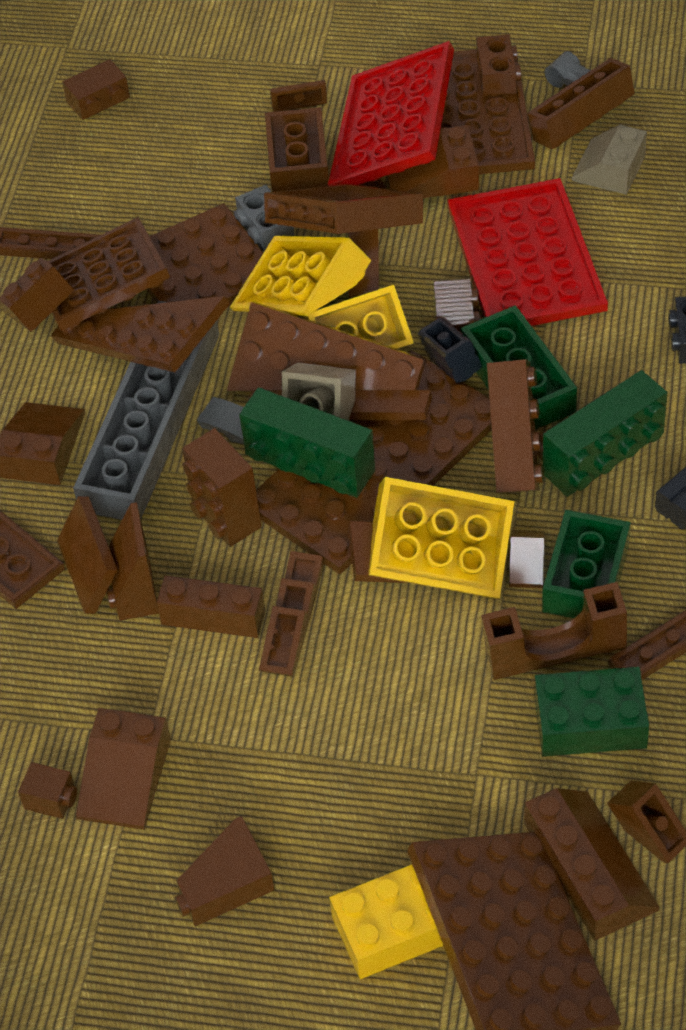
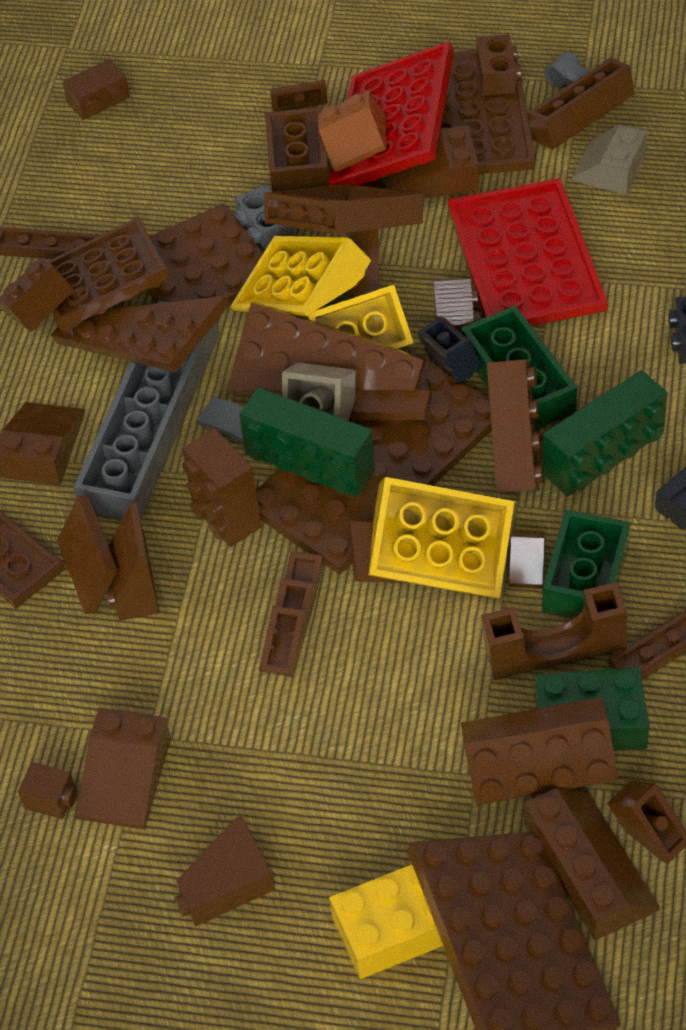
reddish brown brick [156,575,266,638] -> none
none -> dark orange slope [319,90,386,172]
none -> reddish brown brick [461,697,618,806]

